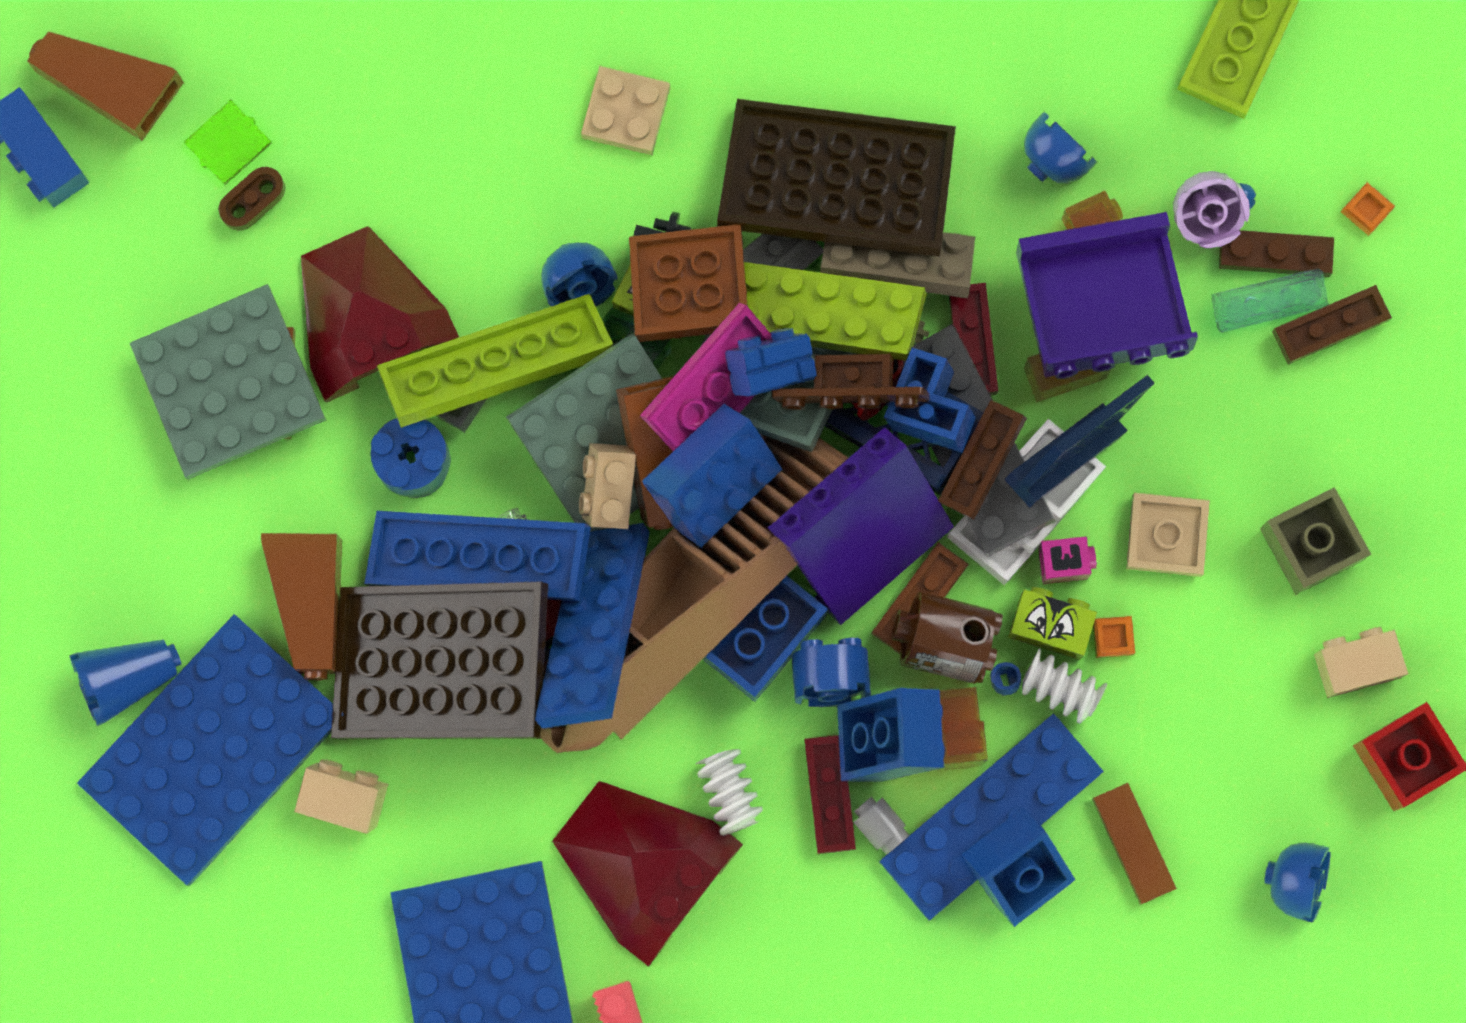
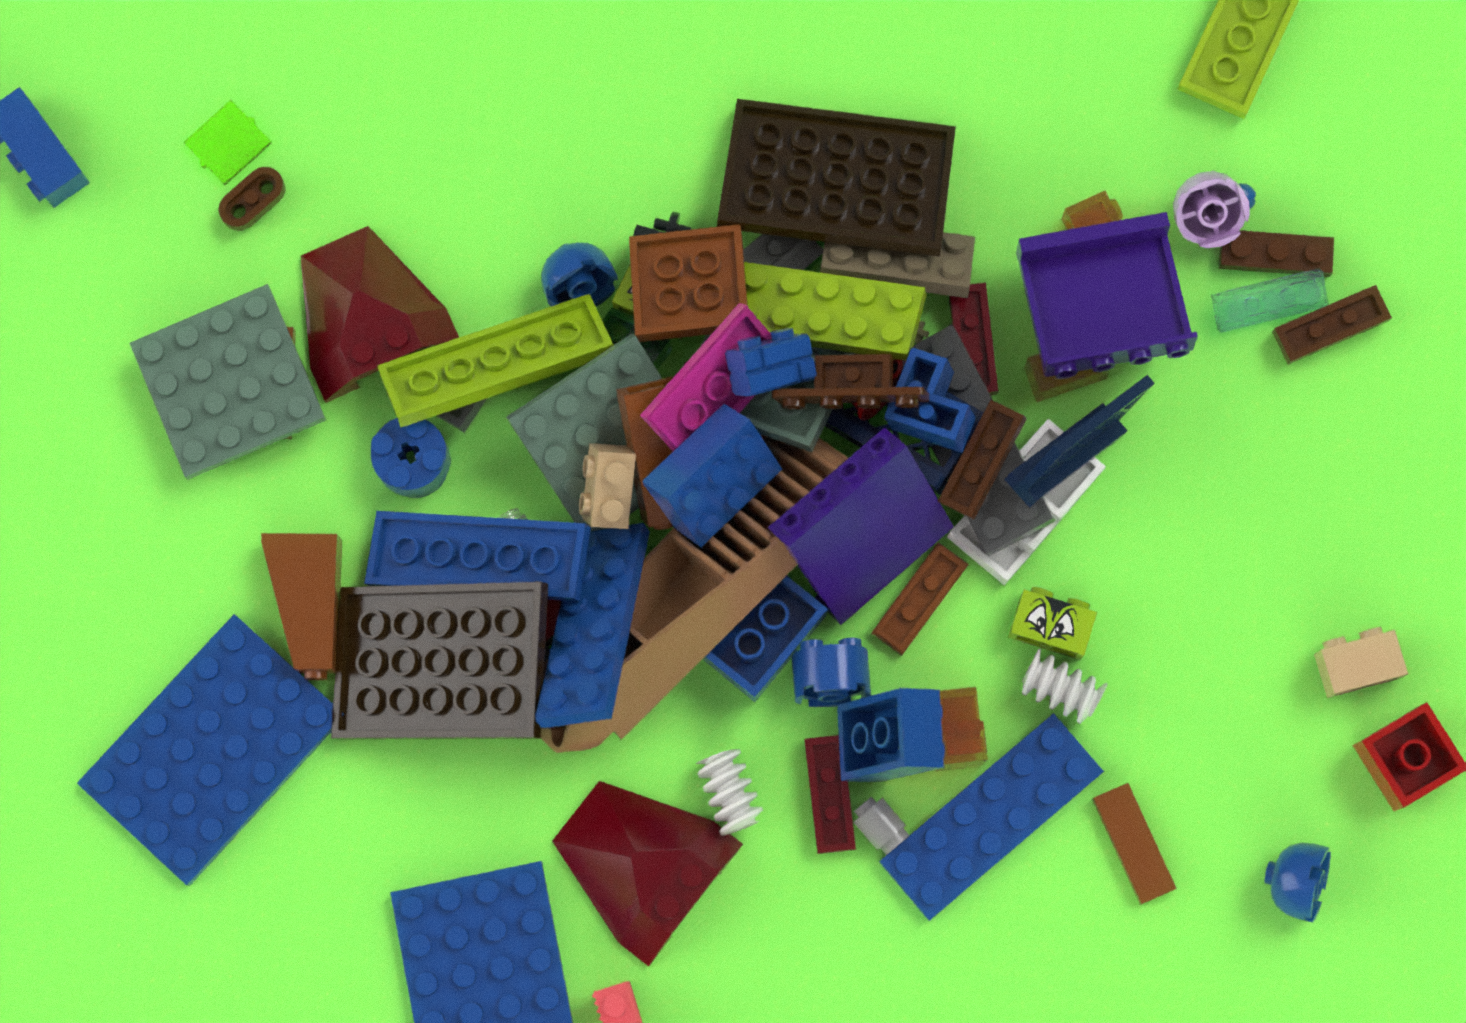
dark orange slope [27,31,184,141] -> none
blue cone [69,639,182,726] -> none
tan brick [294,760,388,834] -> none
tan plate [581,66,671,155] -> none
reddish brown cylinder [891,591,1003,684] -> none
blue brick [961,808,1076,927] -> none
blue hinge [991,662,1021,696] -> none
blue cylinder [1024,112,1097,184] -> none
dark pink brick [1038,536,1097,584] -> none
orange tile [1093,616,1135,658] -> none
tan plate [1126,493,1210,577] -> none
olive brick [1260,487,1371,595] -> none
orange tile [1341,182,1395,236] -> none

